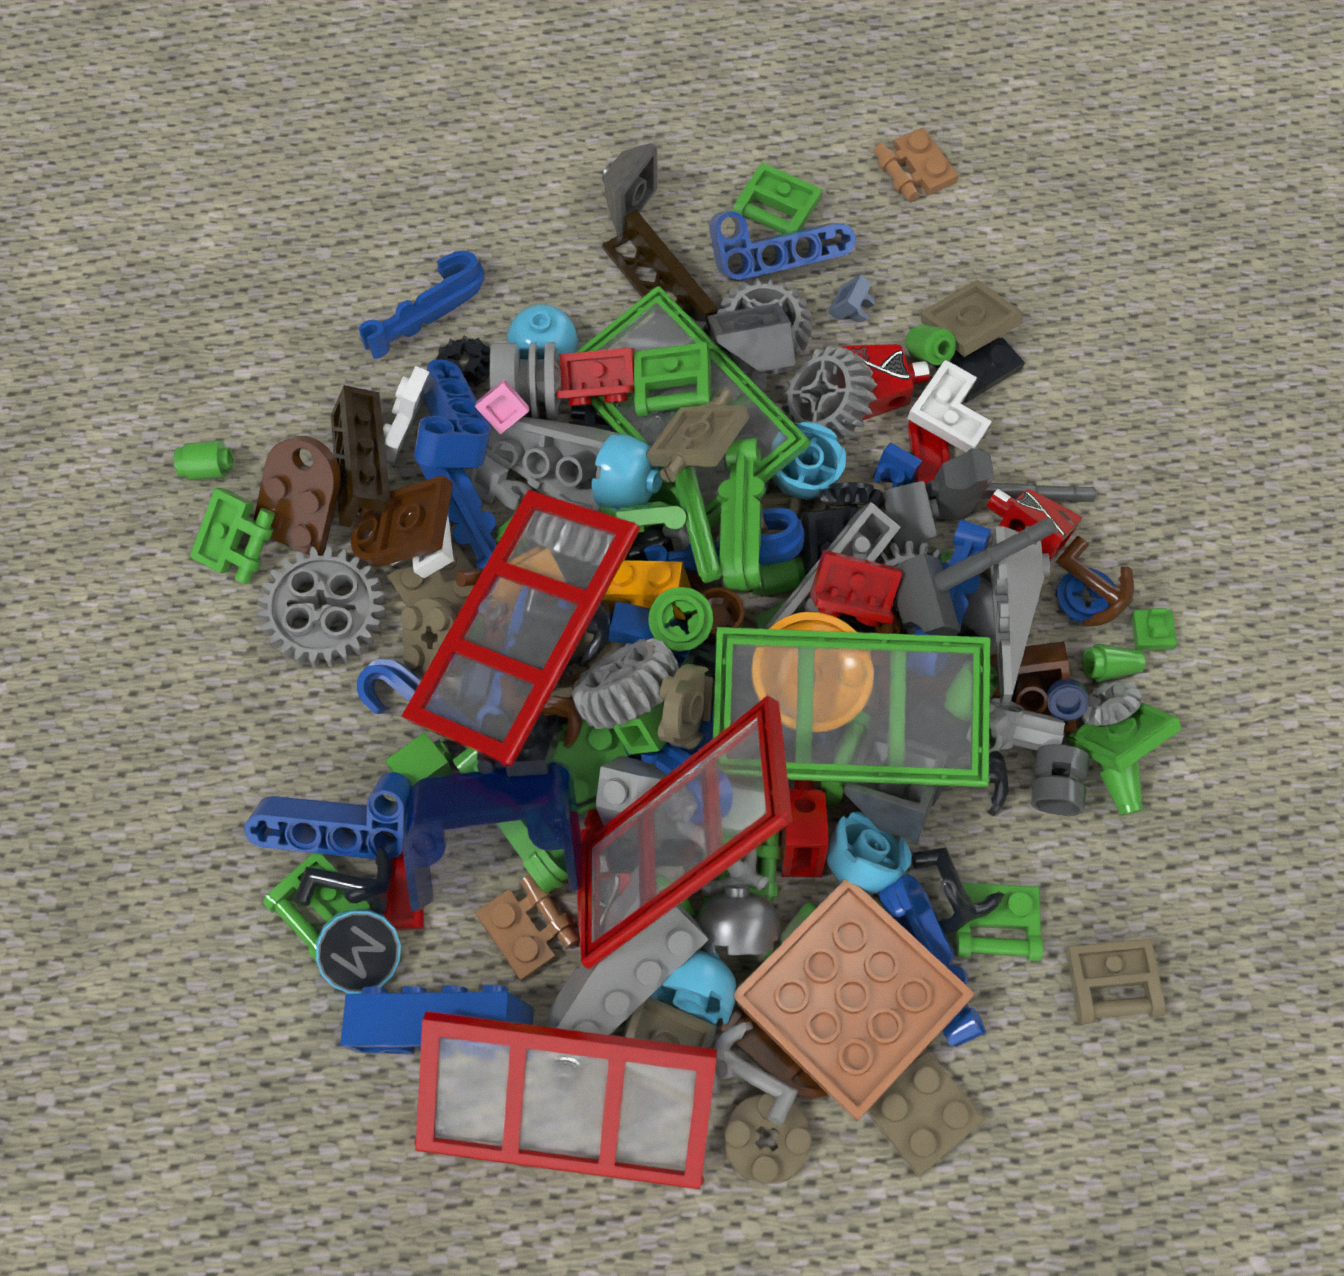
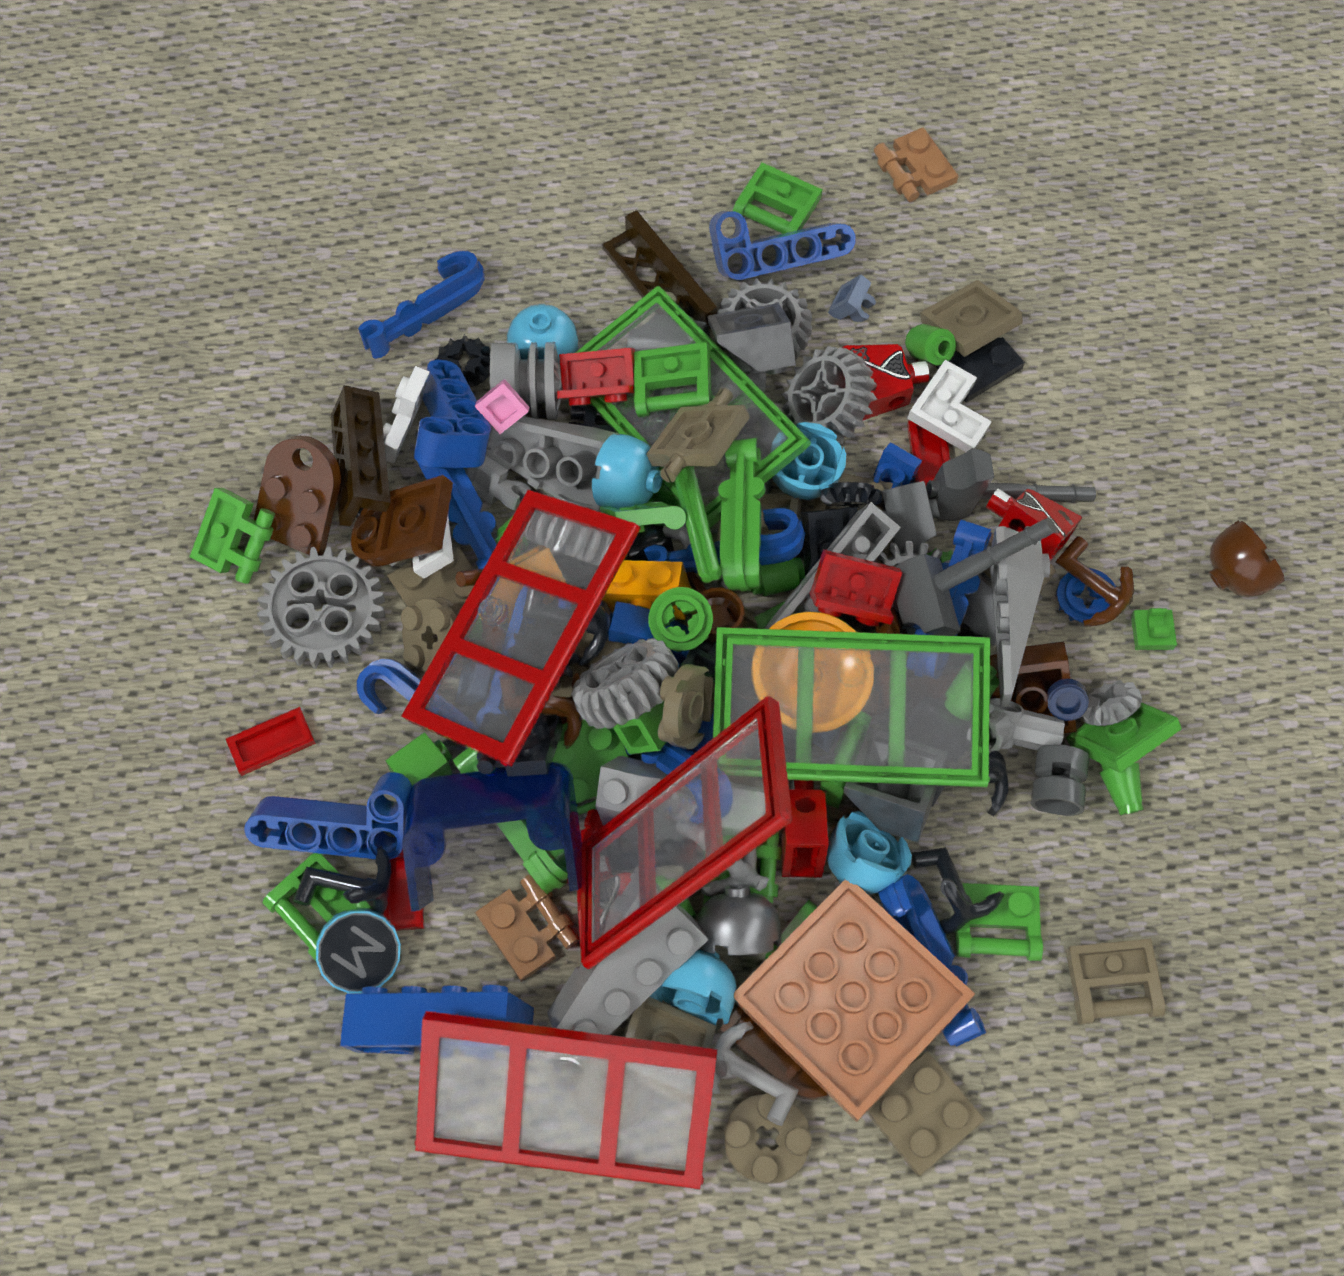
bright green brick [174,440,234,480] -> none
flat silver slope [602,143,657,235] -> none
bright green cone [1082,643,1145,682] -> none
none -> red tile [226,707,316,776]
none -> reddish brown cylinder [1208,520,1285,598]

